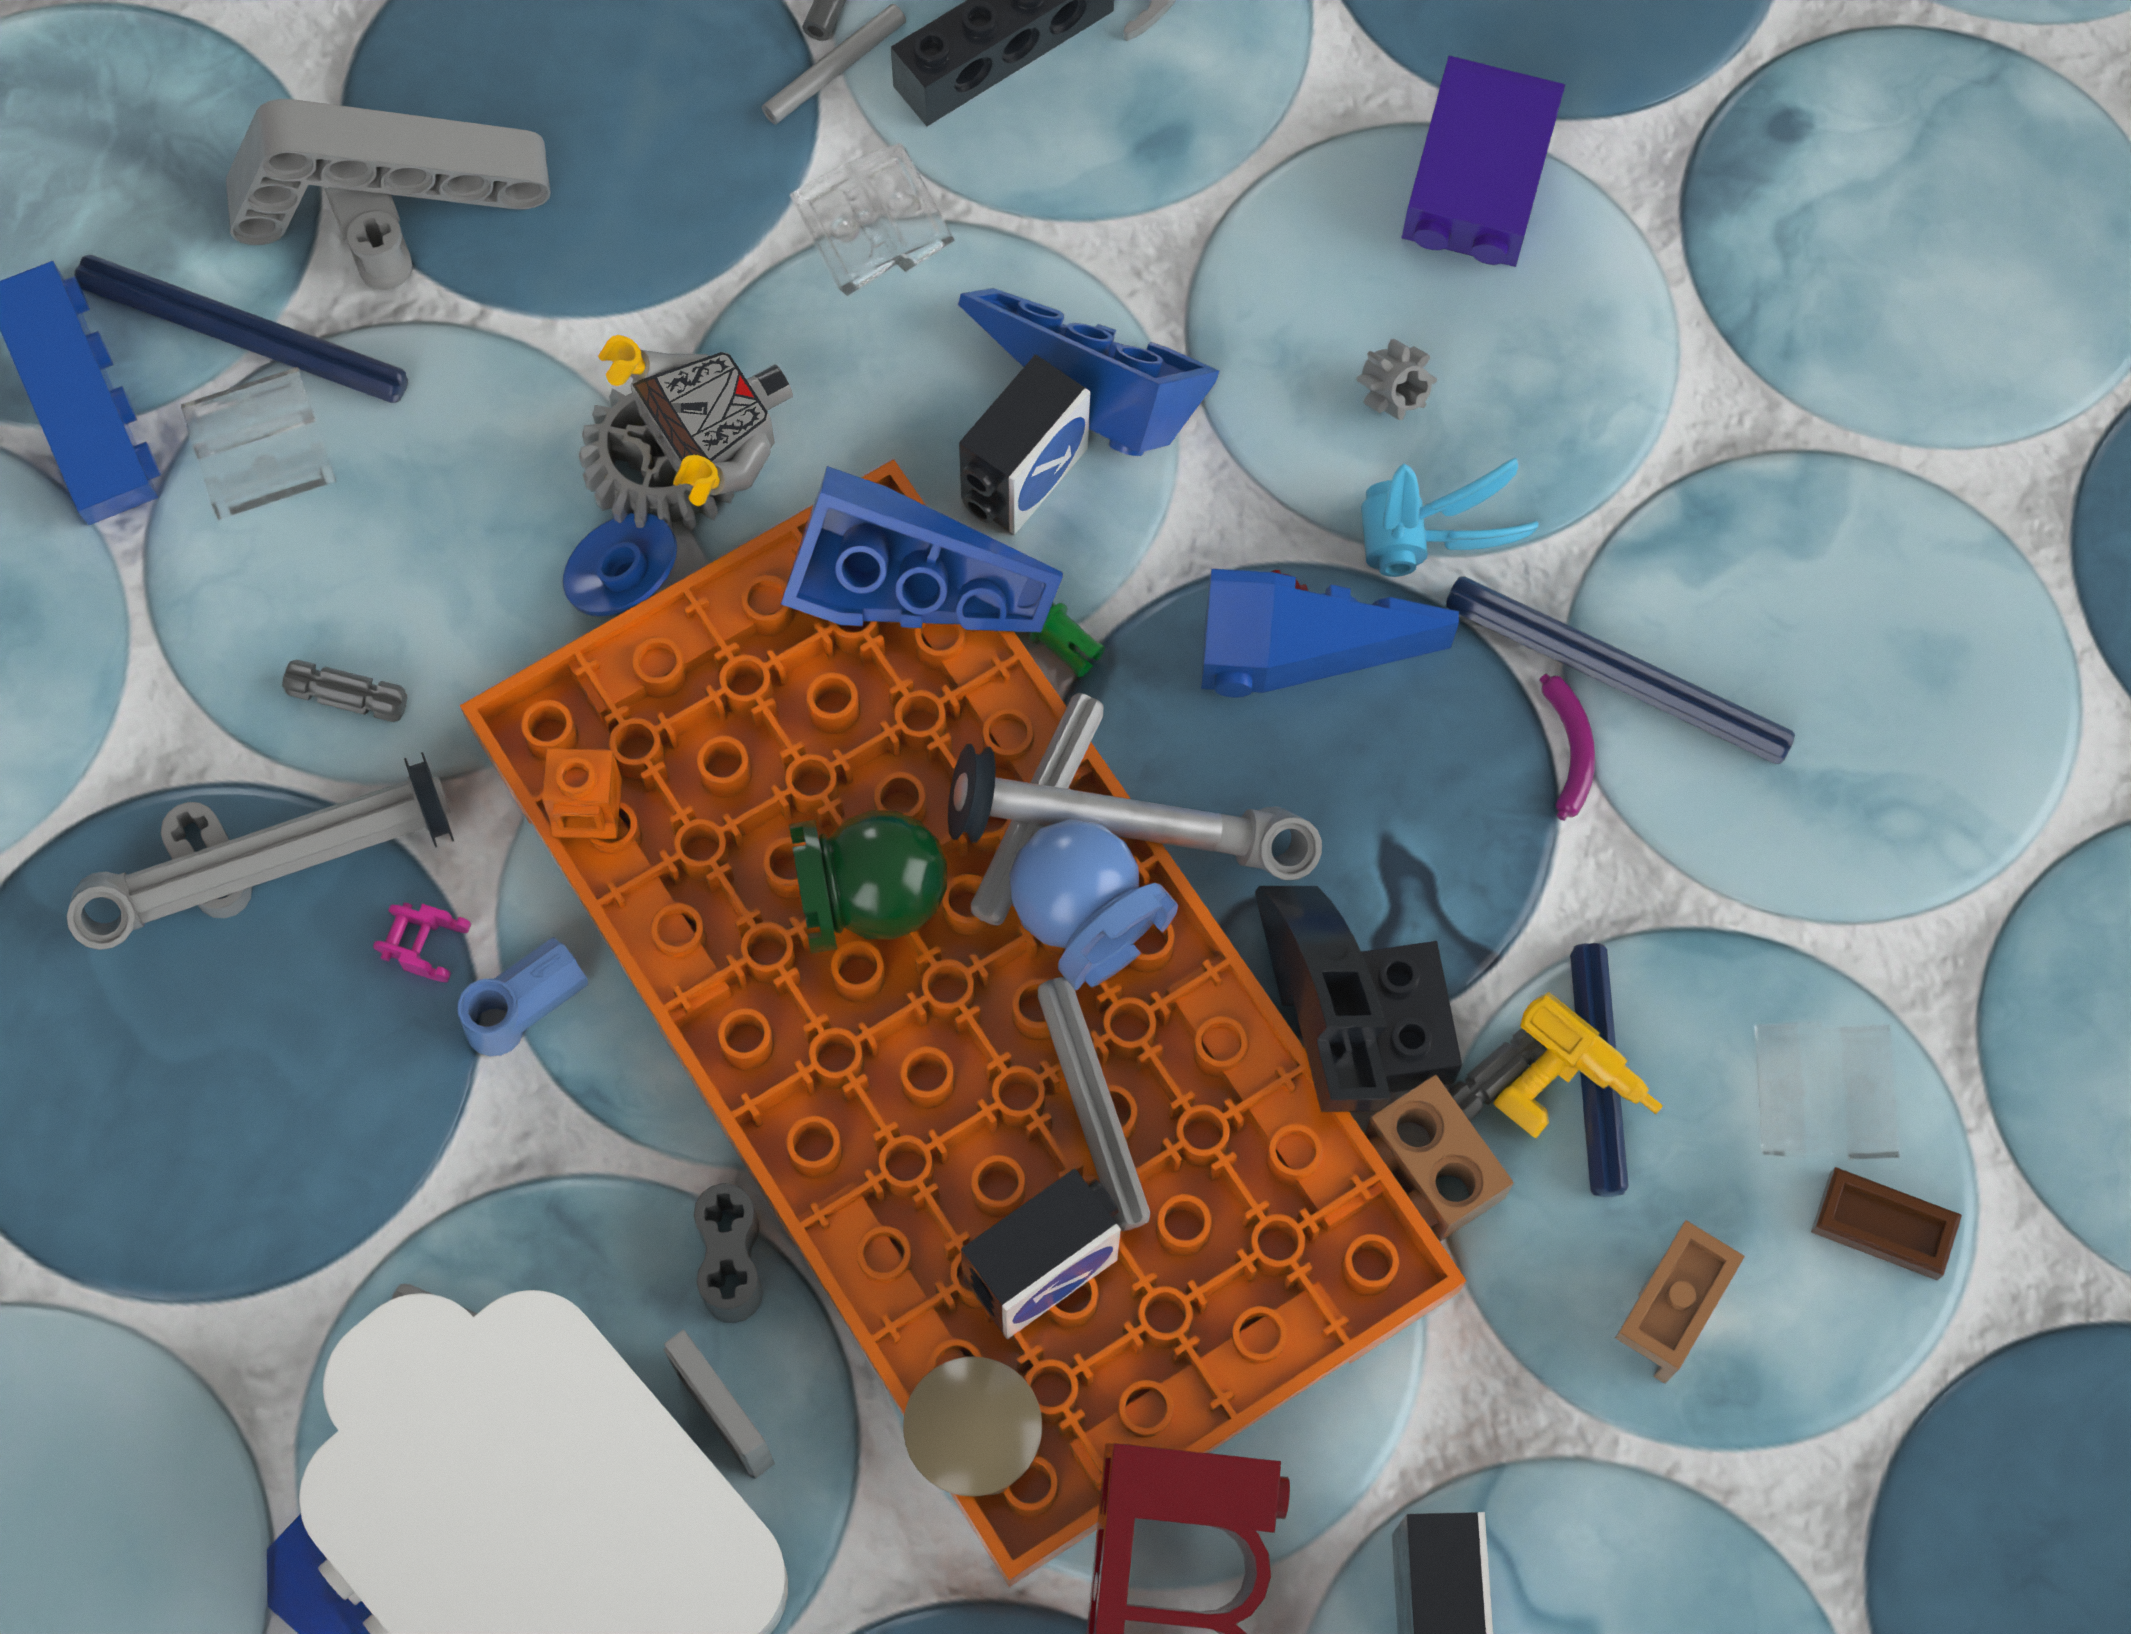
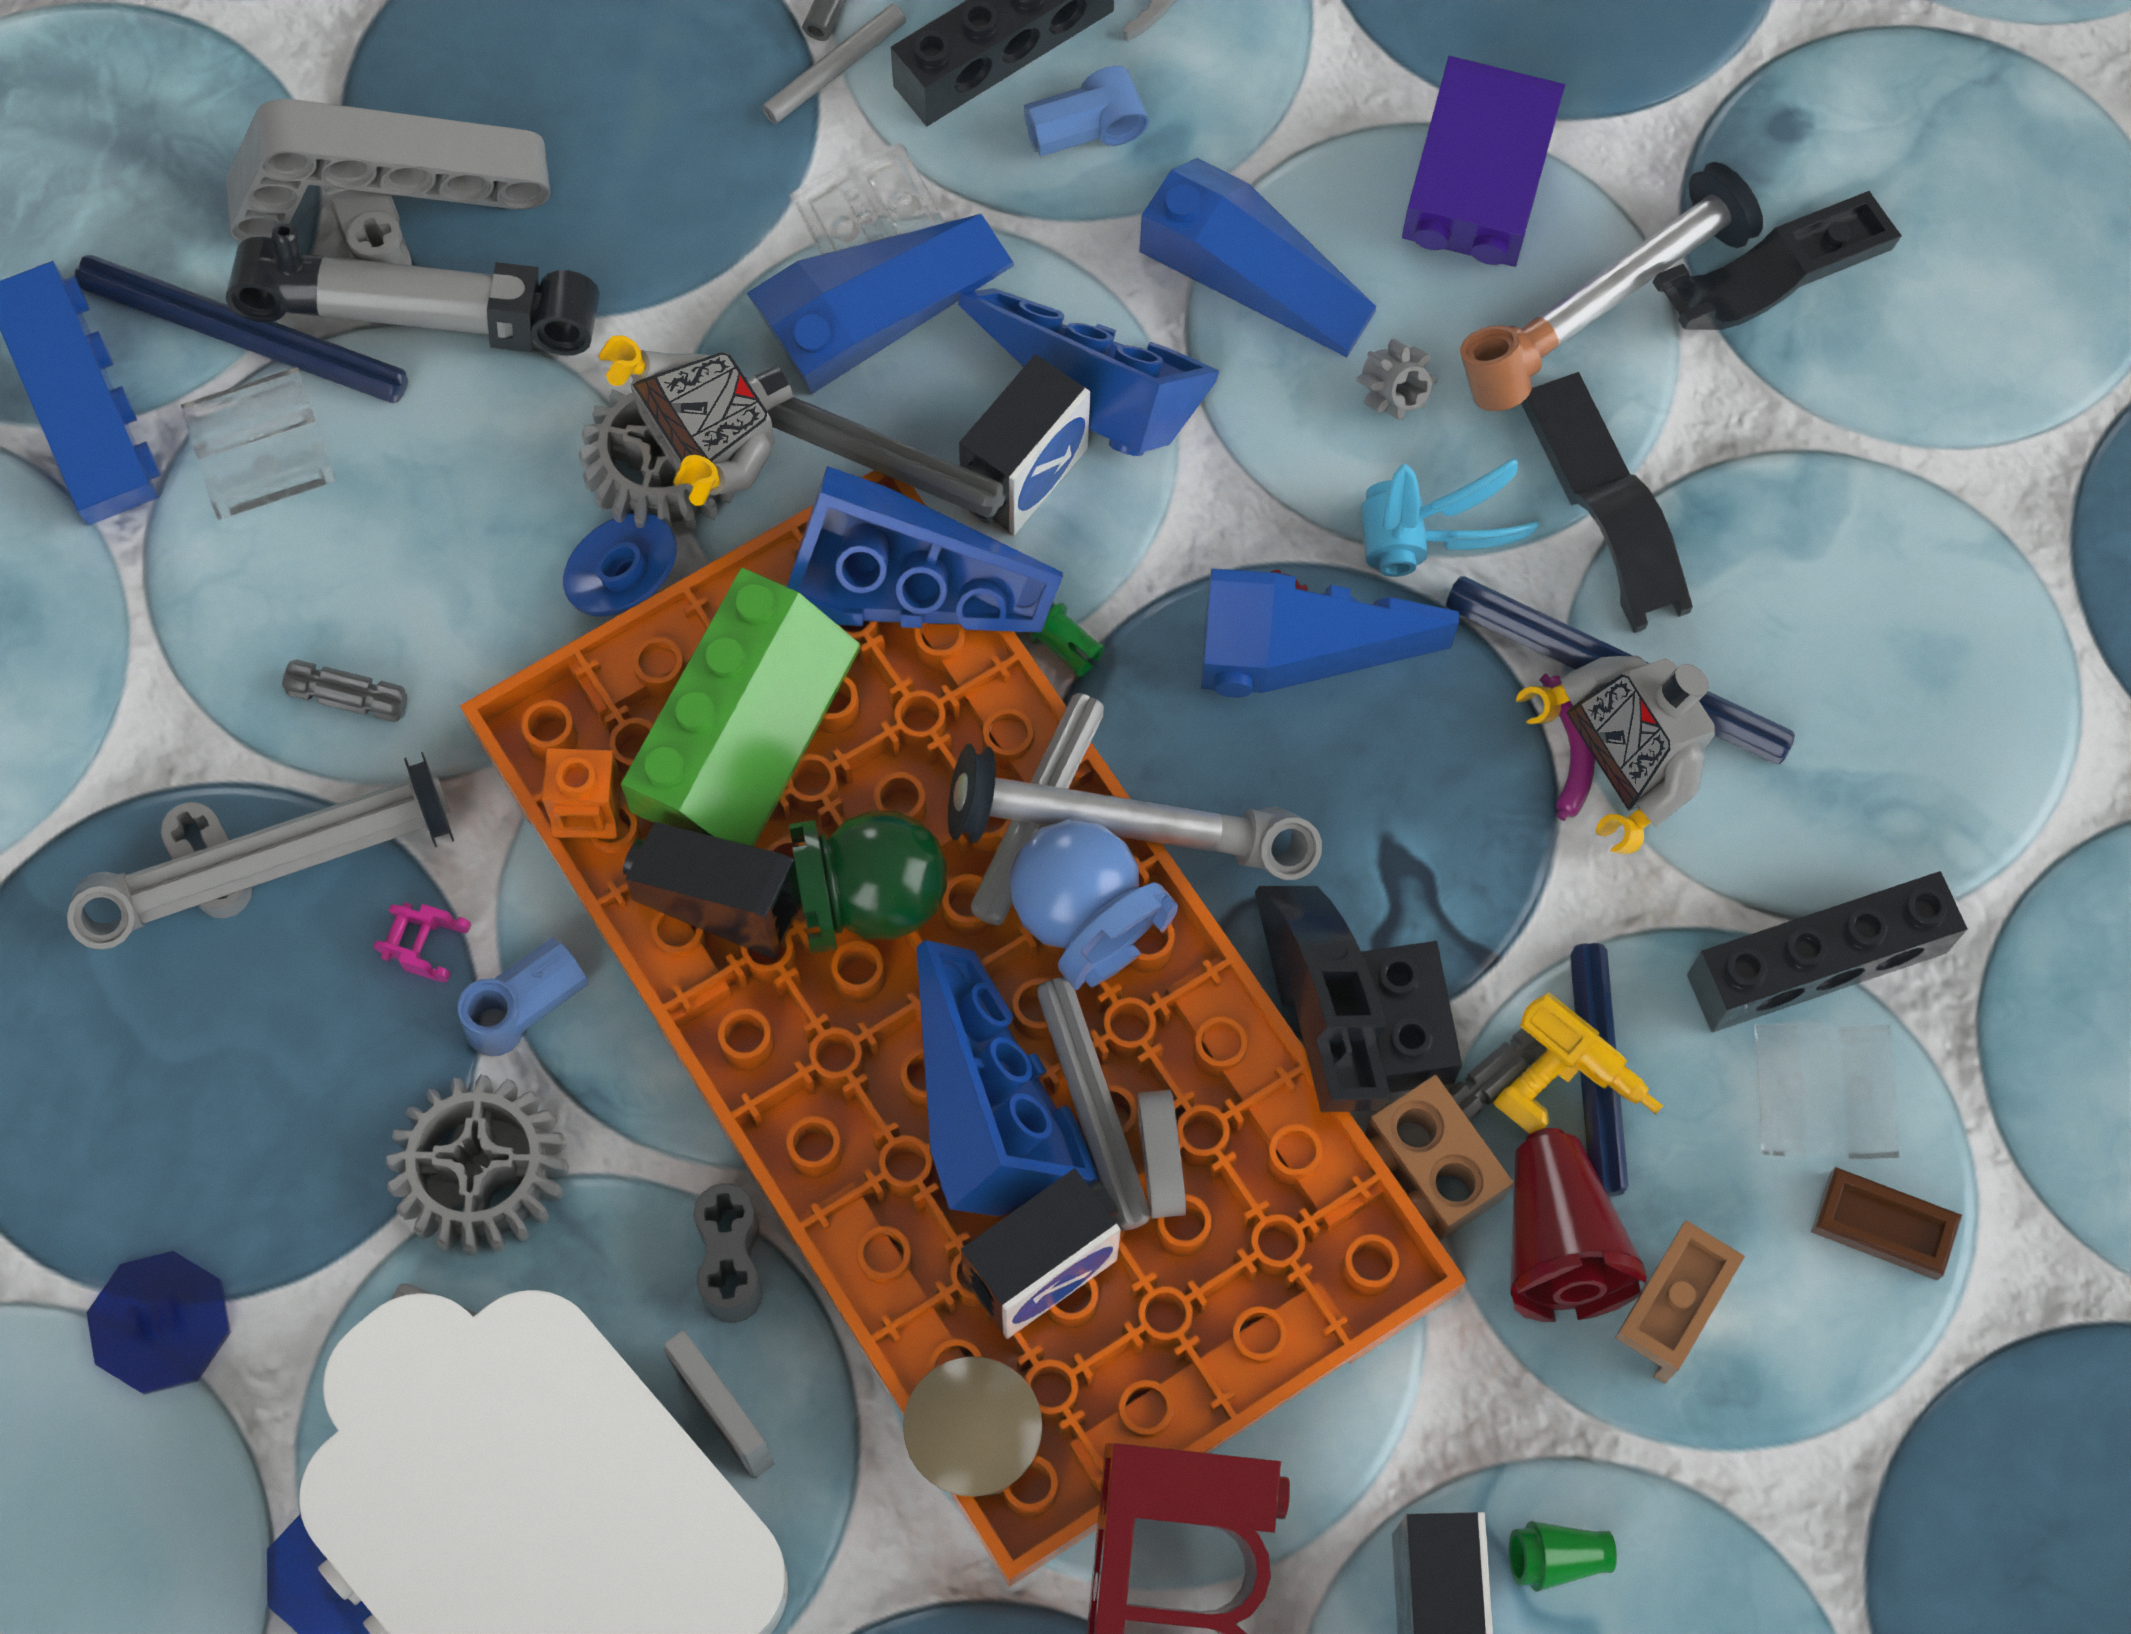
none -> clear blue piece [86,1251,231,1395]
none -> piece [225,224,600,356]
none -> light grey gear [386,1074,569,1256]
none -> bright green slope [621,567,861,847]
none -> black slope [623,822,802,960]
none -> dark grey axle [744,376,1005,518]
none -> blue wedge [747,214,1014,394]
none -> blue wedge [917,940,1099,1217]
none -> medium blue piece [1024,66,1149,157]
none -> light grey beam [1137,1089,1186,1219]
none -> blue wedge [1139,158,1376,357]
none -> piece [1460,162,1763,411]
none -> green cone [1508,1521,1617,1592]
none -> dark red cone [1510,1128,1647,1322]
none -> light grey torso [1516,656,1715,854]
none -> black piece [1521,372,1693,633]
none -> black piece [1652,191,1902,330]
none -> black brick [1687,871,1968,1033]

